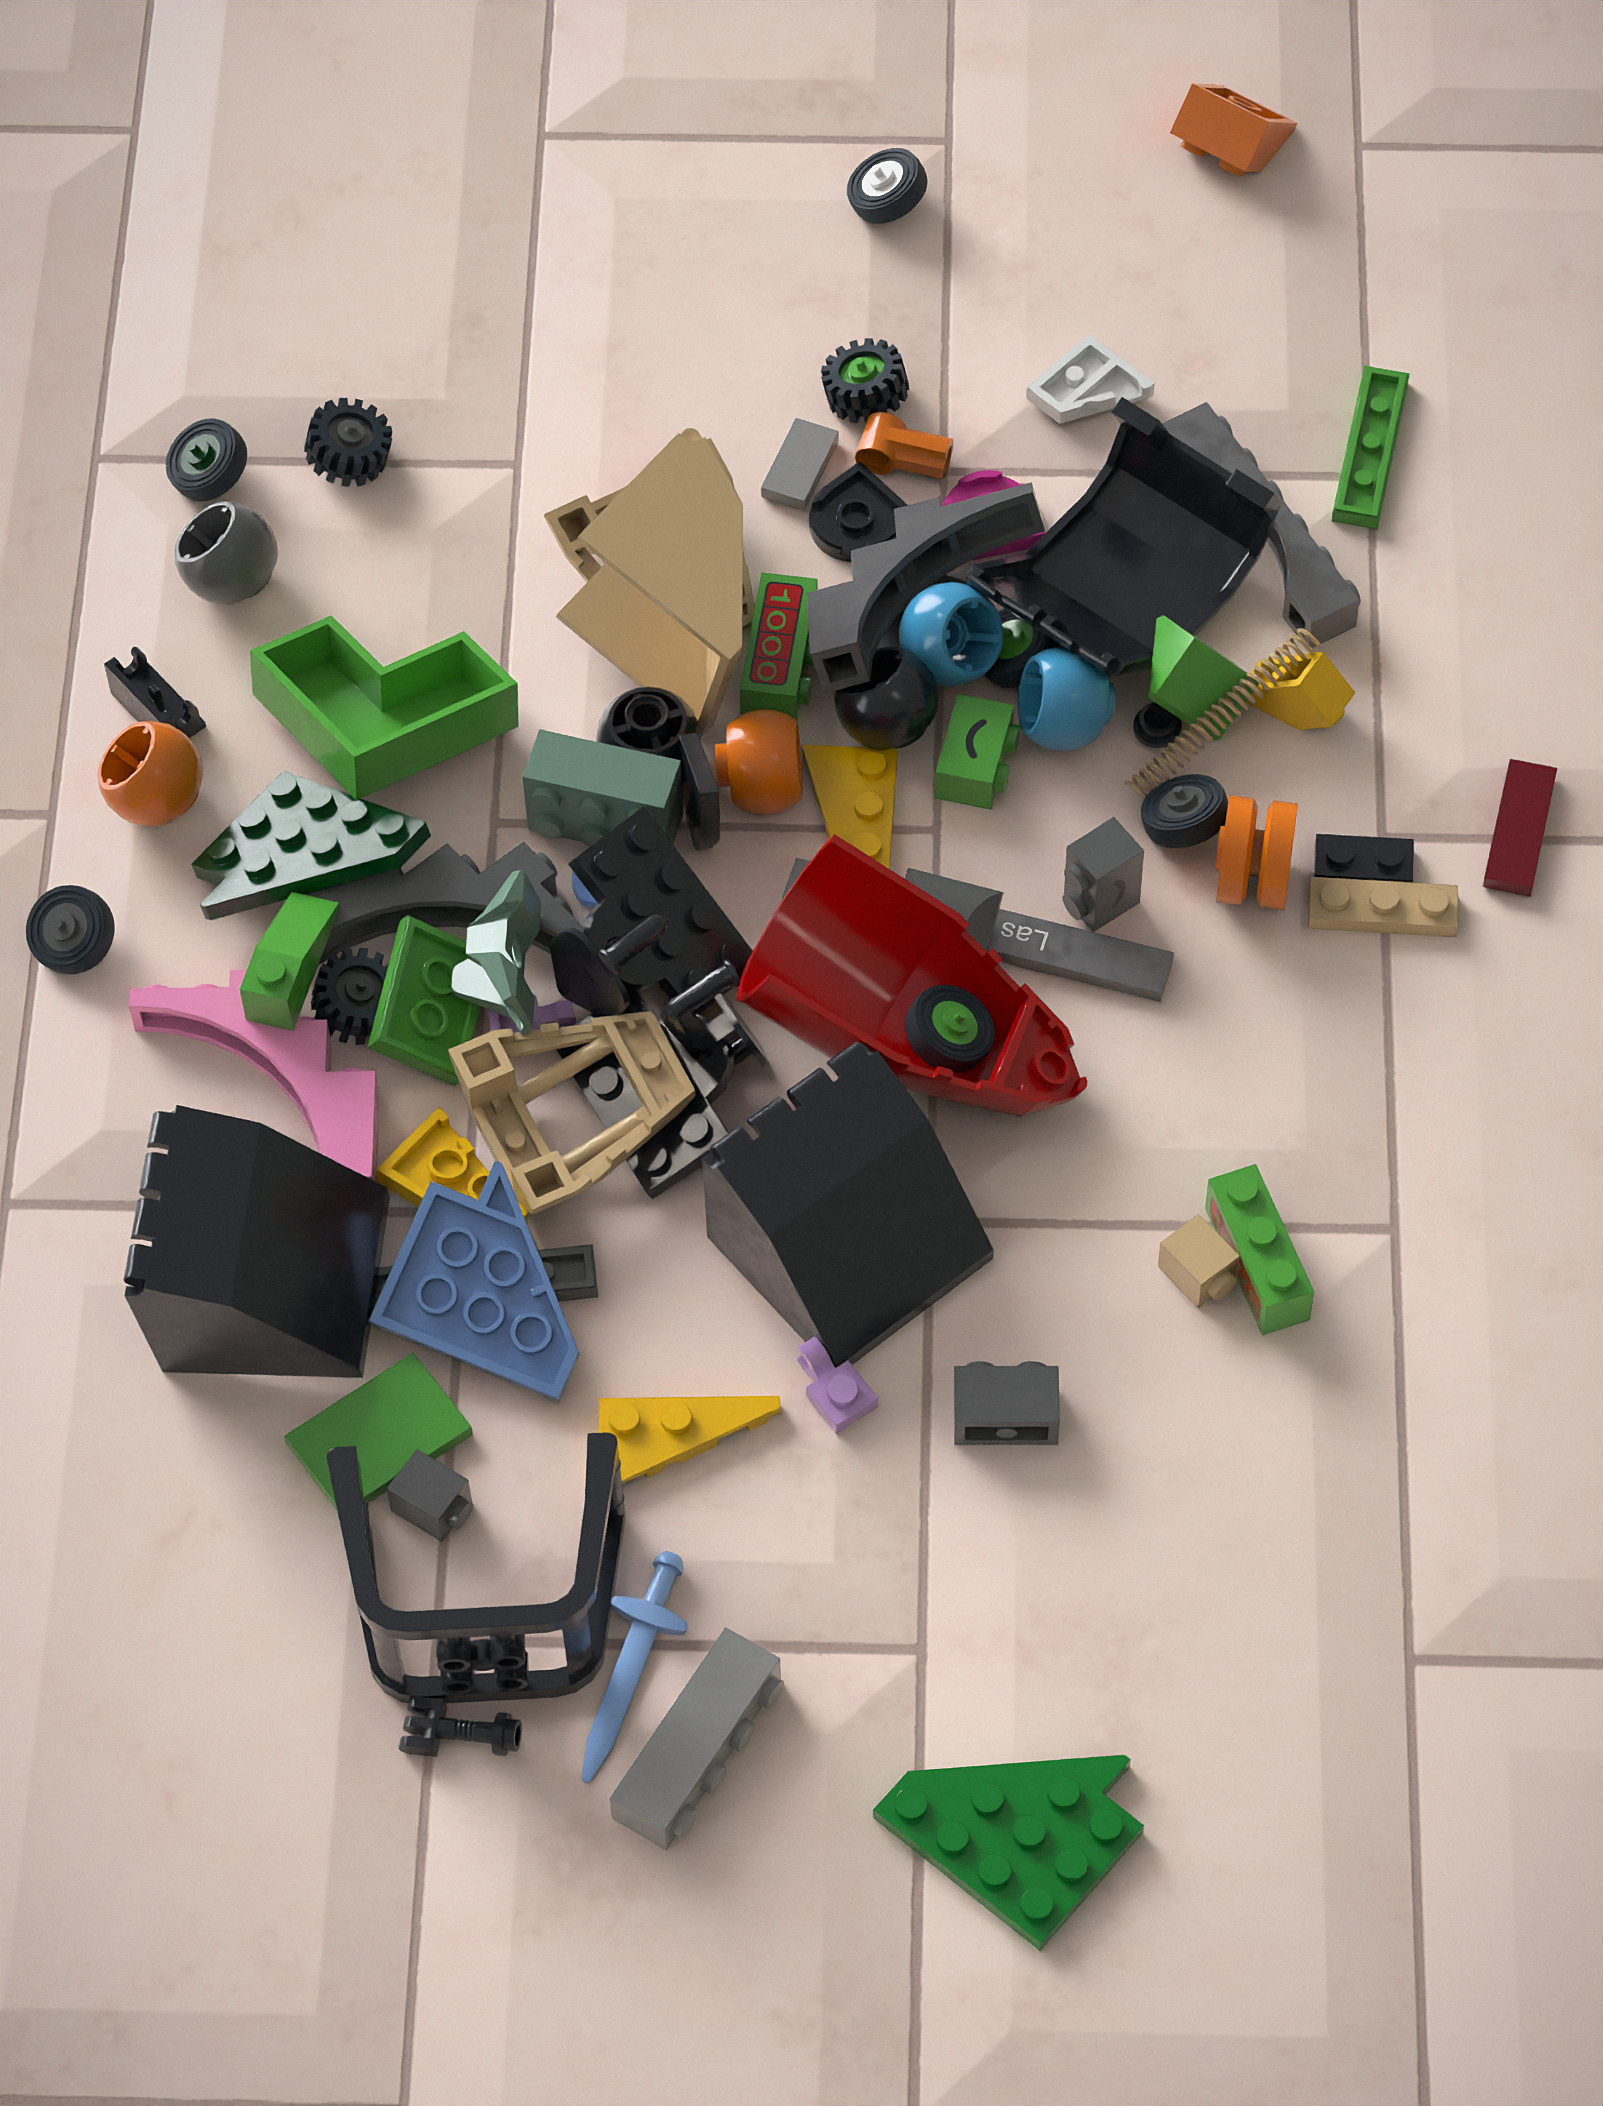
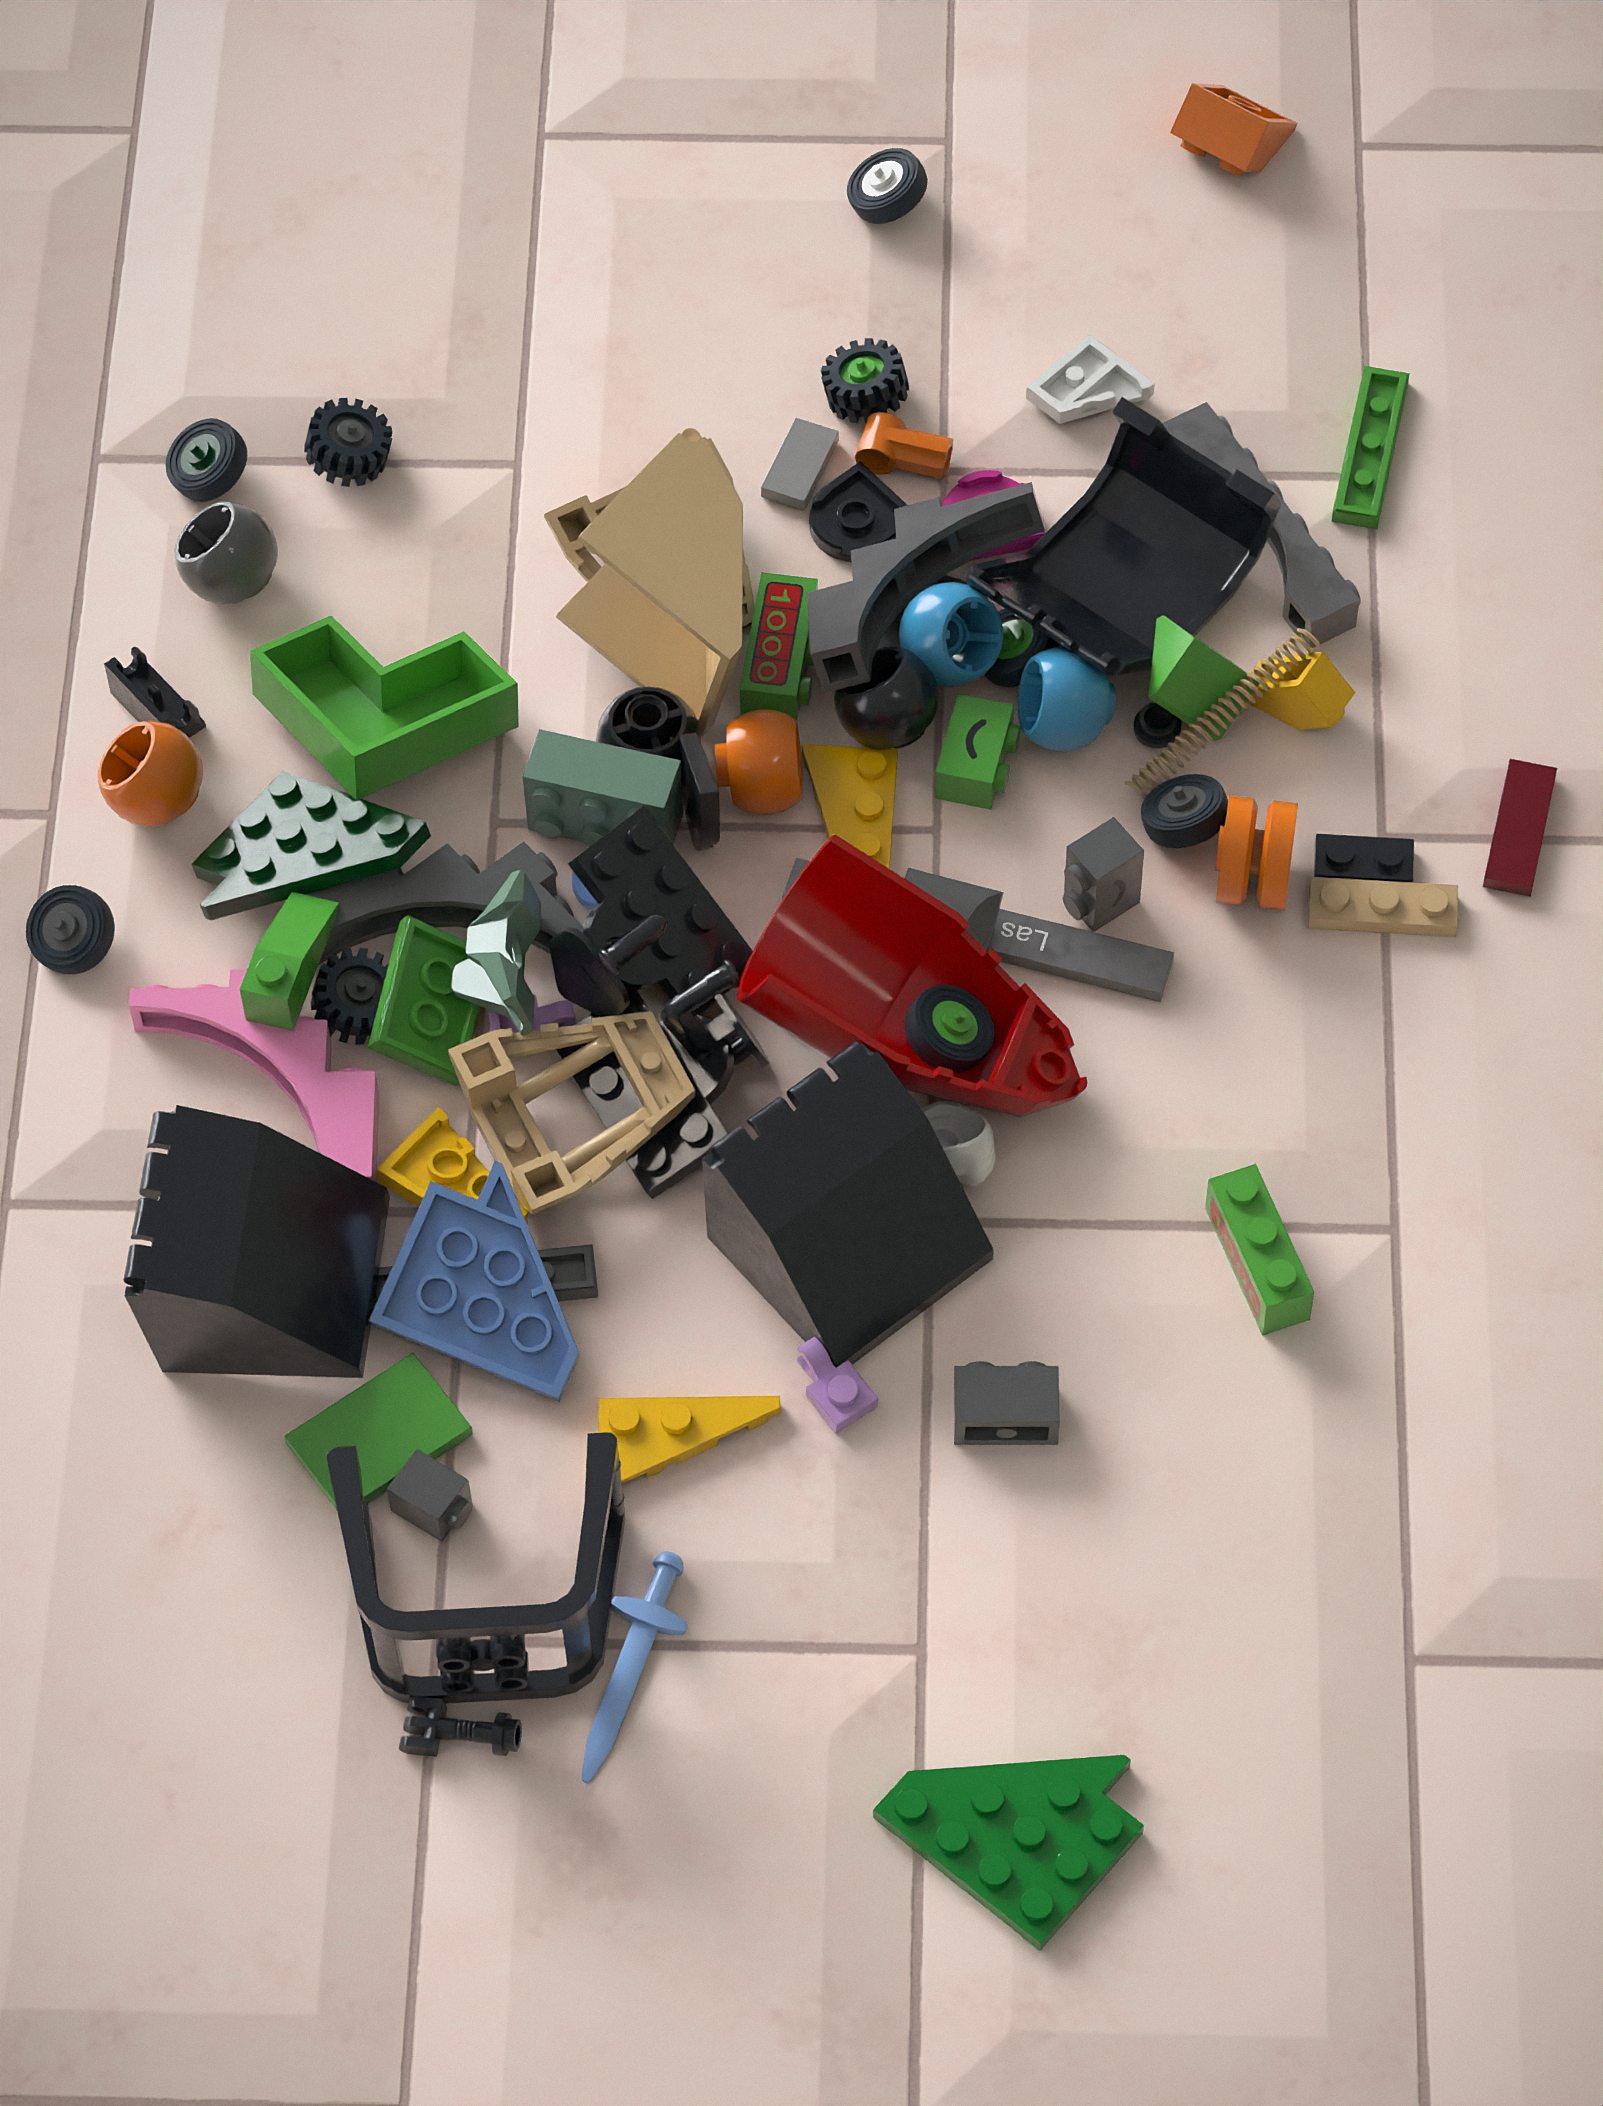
light grey brick [609,1627,784,1850] -> none
tan brick [1158,1214,1240,1308] -> none
none -> white hair [921,1101,996,1188]

